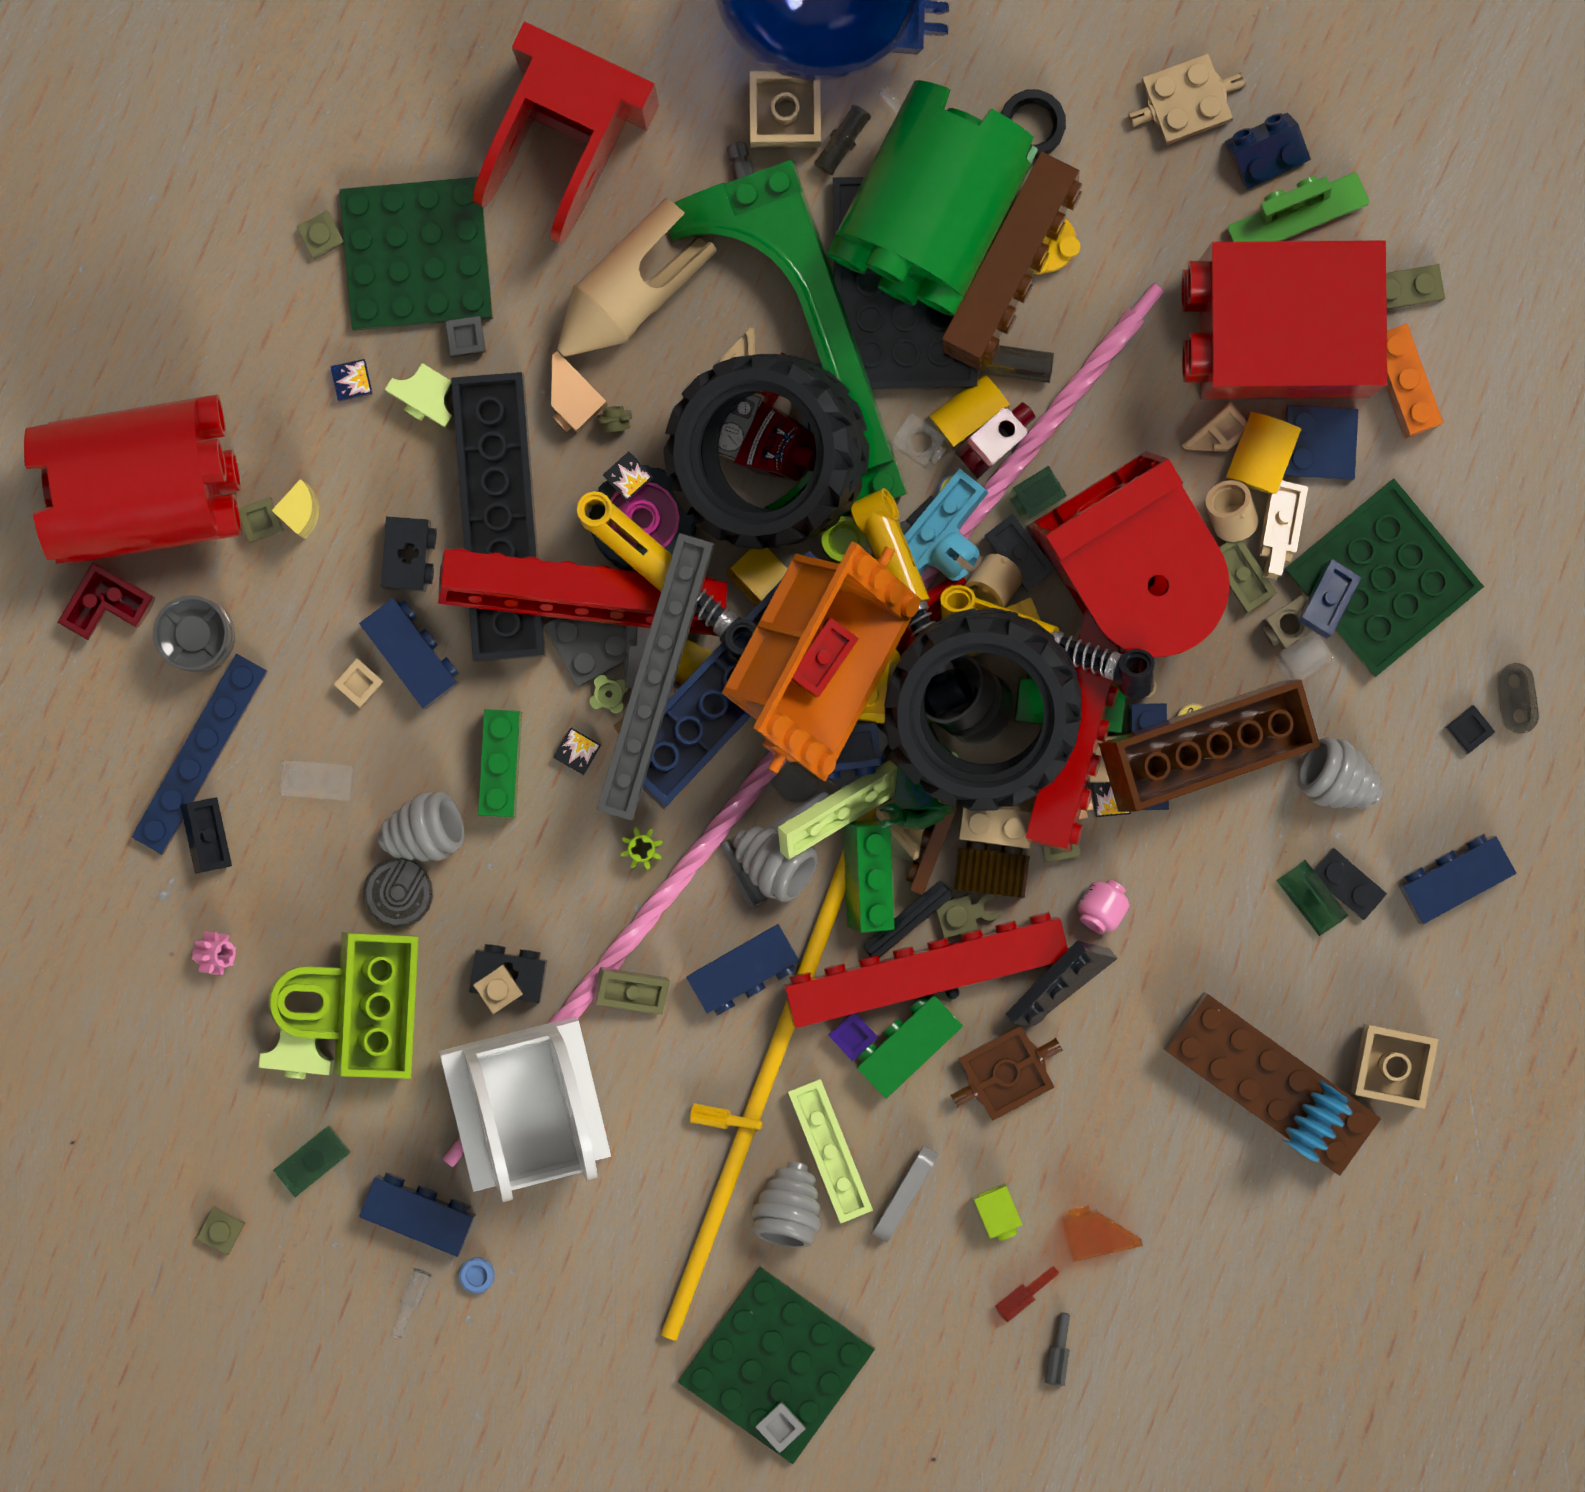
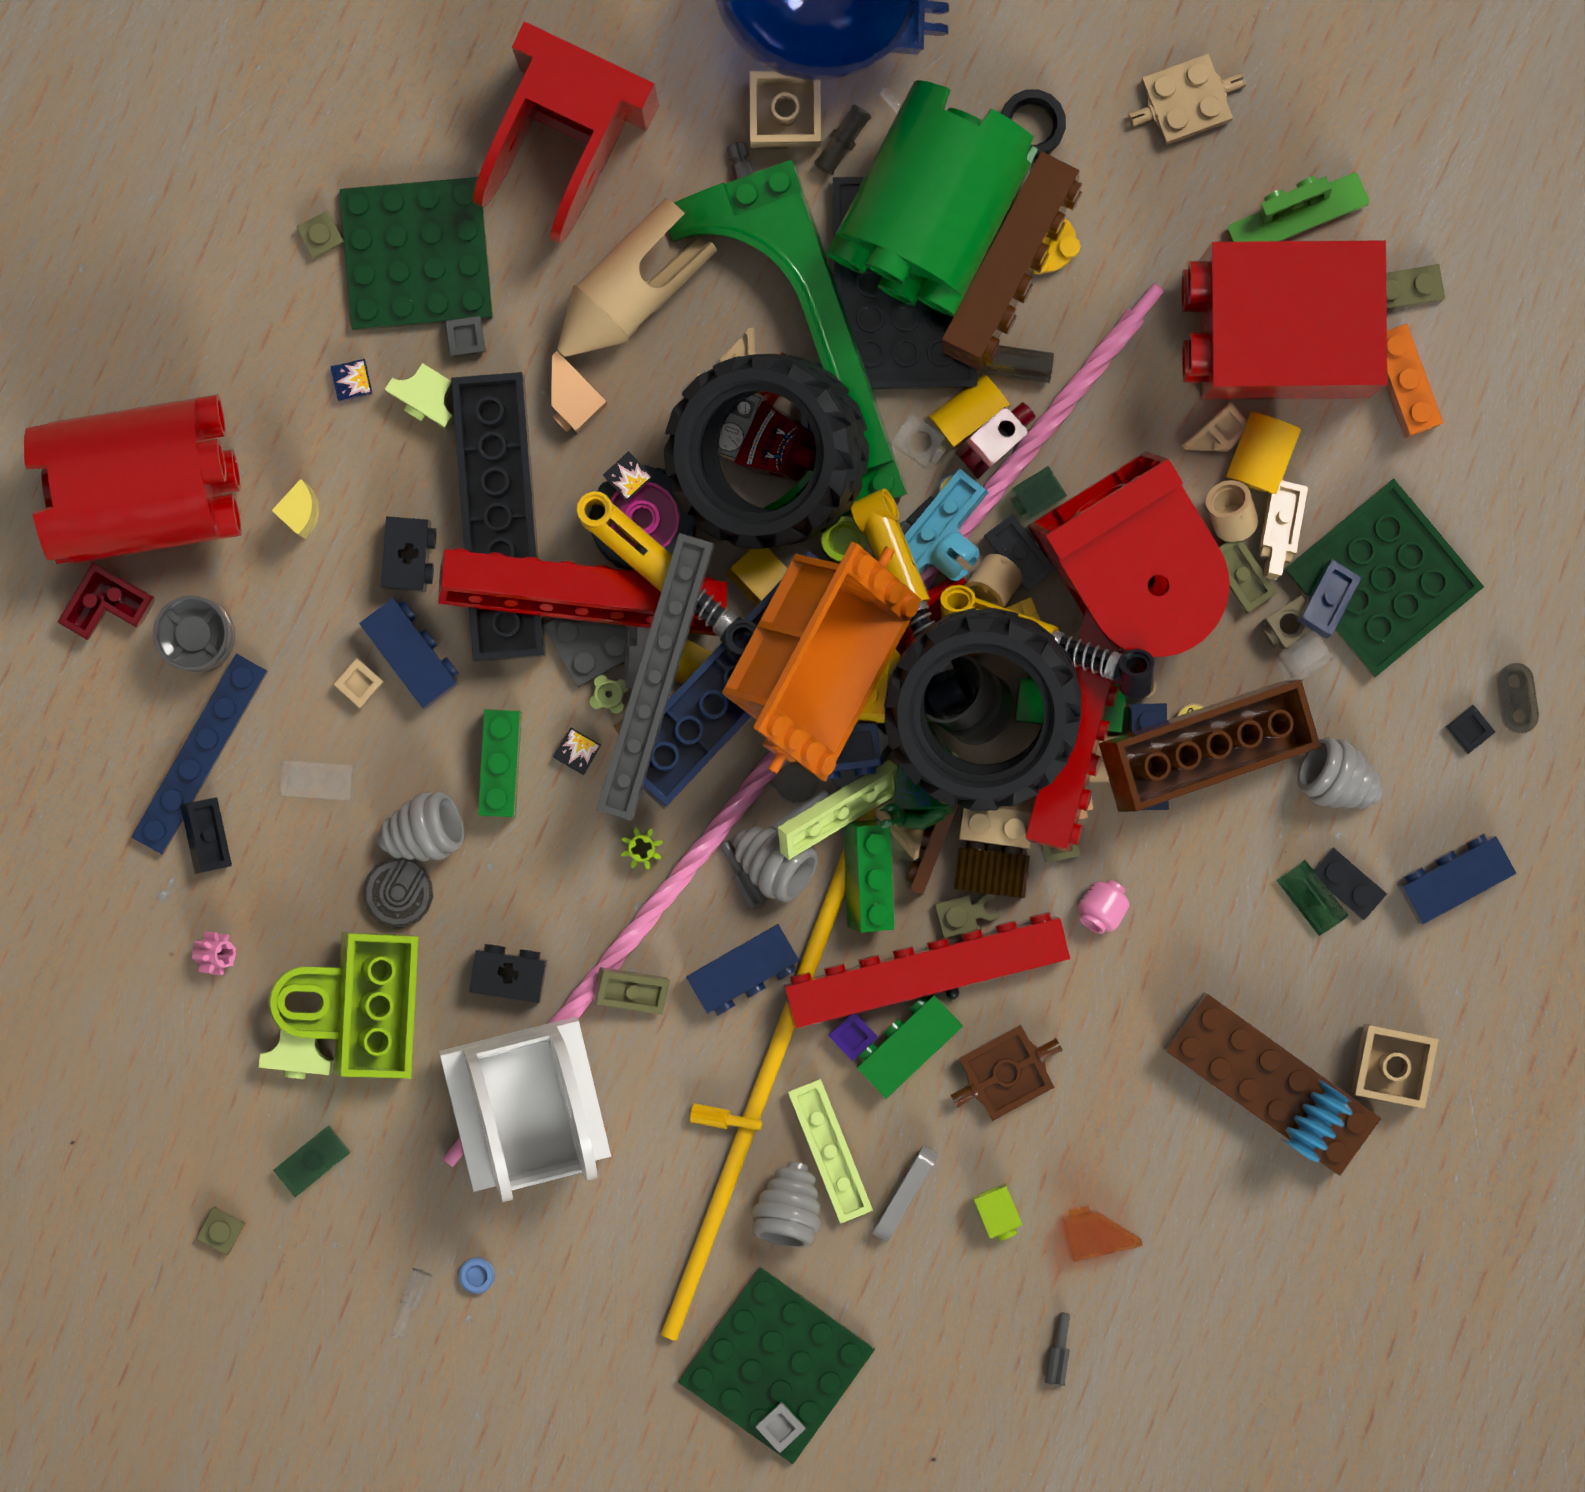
olive plate [239,497,284,543] -> none
dark blue brick [359,1172,476,1257] -> none
tan plate [474,965,523,1014] -> none
olive plate [597,406,632,432] -> none
red plate [791,618,859,698] -> none
black axle [863,881,953,958] -> none
clear red axle [995,1266,1059,1322] -> none
black wing [1006,940,1118,1027] -> none
tile [1092,782,1131,817] -> none
dark blue bracket [1225,113,1311,189] -> none
dark blue plate [1284,405,1359,480] -> none

